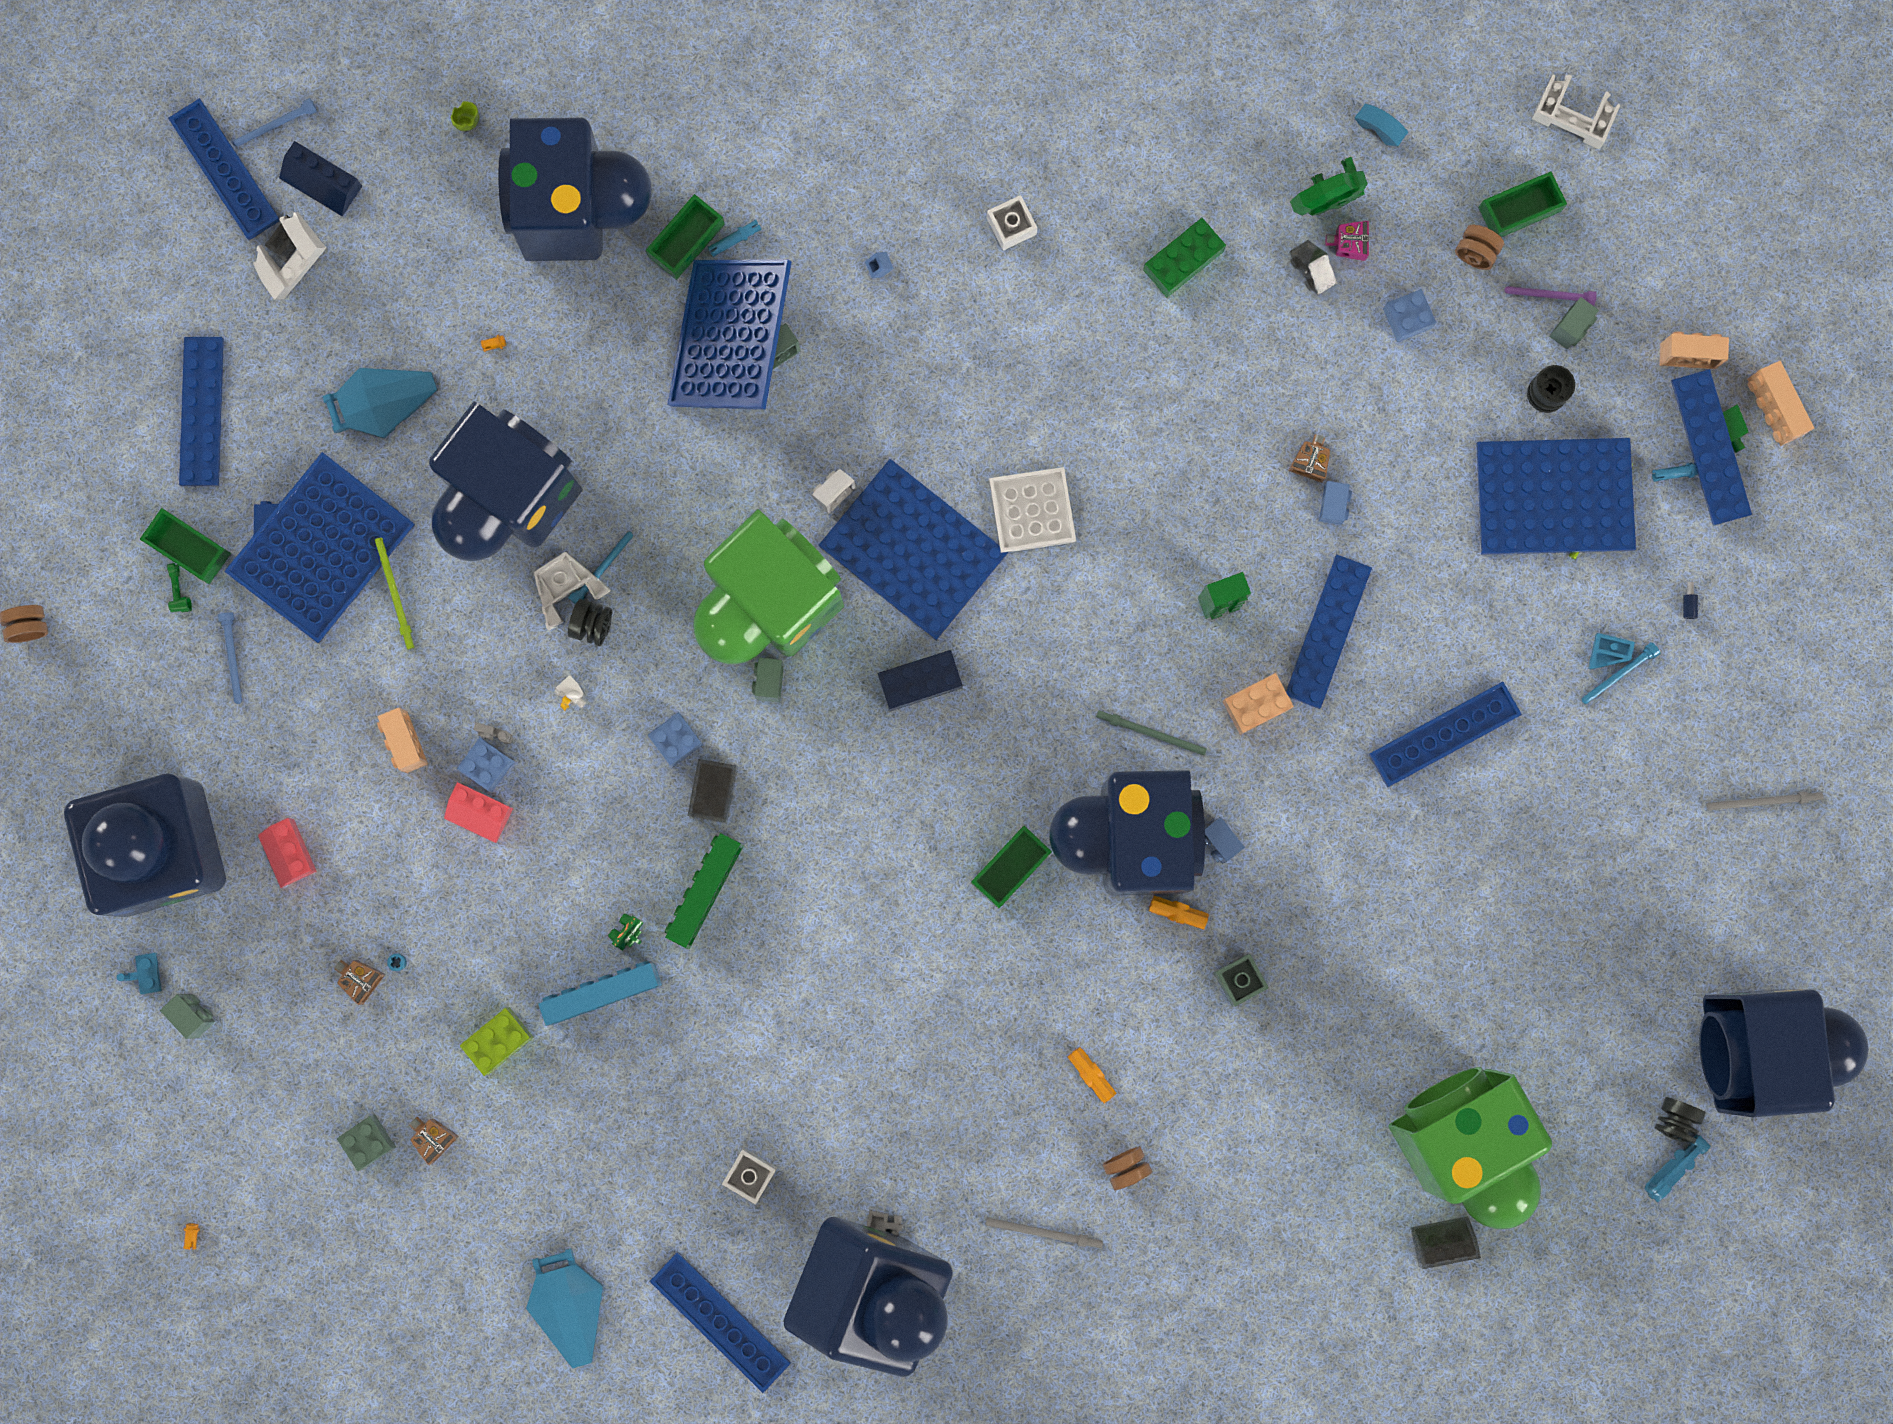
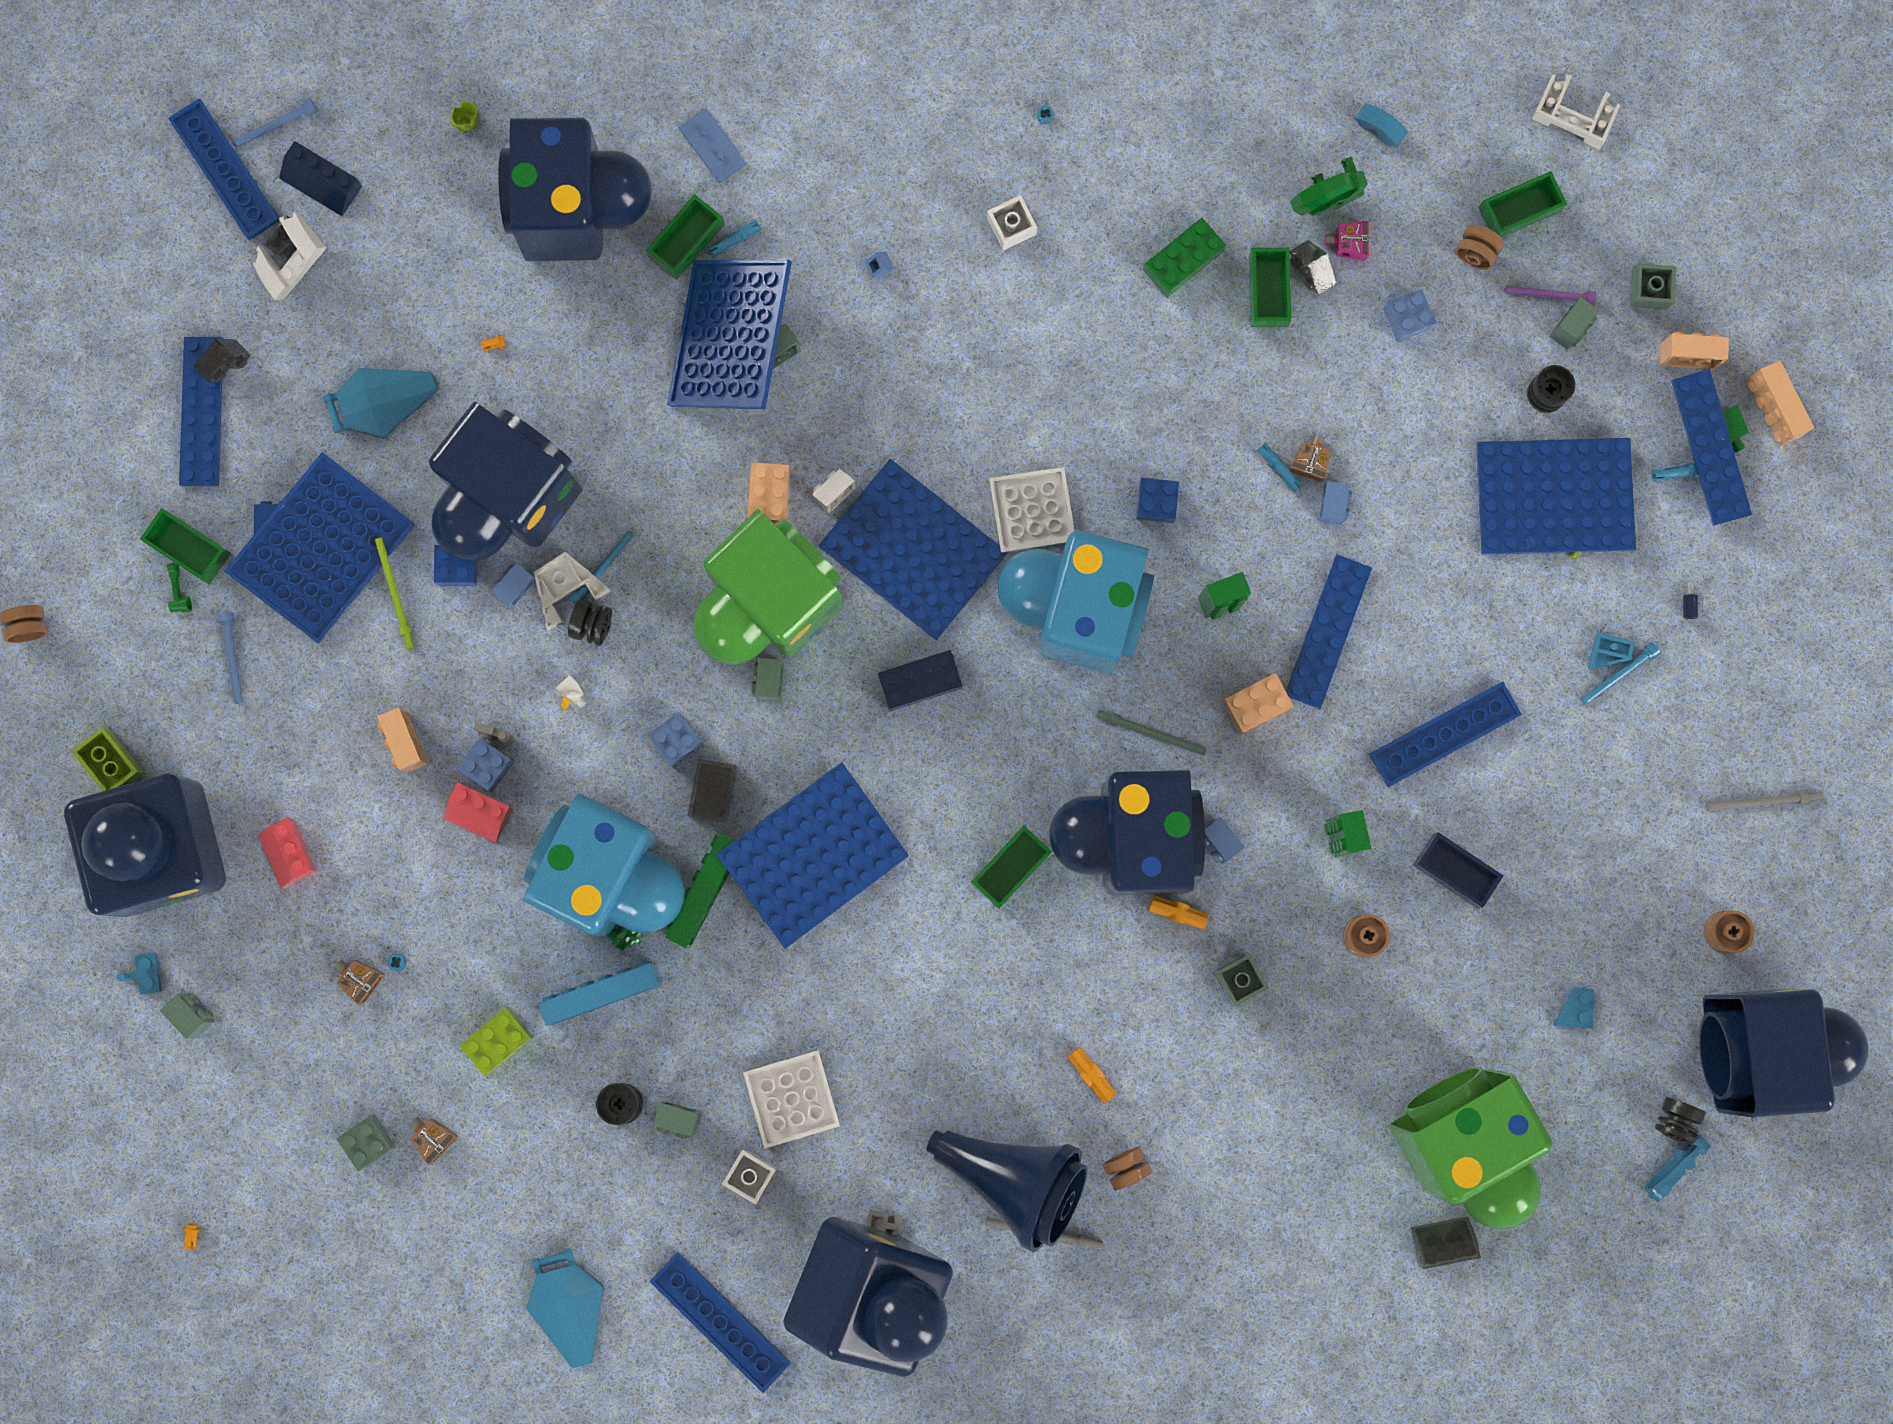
none -> lime brick [71,727,146,791]
none -> clear smoke brick [193,338,251,382]
none -> blue brick [434,545,477,586]
none -> medium blue brick [491,563,536,609]
none -> dark azure piece [523,793,684,936]
none -> pearl dark grey wheel [596,1083,643,1125]
none -> sand green brick [653,1101,701,1139]
none -> medium blue piece [679,109,747,184]
none -> blue plate [716,762,909,949]
none -> white plate [743,1050,840,1149]
none -> light nougat brick [747,462,791,525]
none -> dark blue piece [926,1130,1088,1253]
none -> dark azure piece [998,530,1154,675]
none -> dark azure bush [1037,105,1054,124]
none -> blue brick [1136,478,1179,523]
none -> green piece [1249,247,1291,328]
none -> dark azure pin [1257,443,1303,493]
none -> green piece [1324,810,1372,857]
none -> medium nougat wheel [1343,914,1390,957]
none -> dark blue piece [1413,832,1504,909]
none -> dark azure wing [1554,988,1594,1028]
none -> sand green brick [1630,264,1676,310]
none -> medium nougat wheel [1703,910,1755,953]

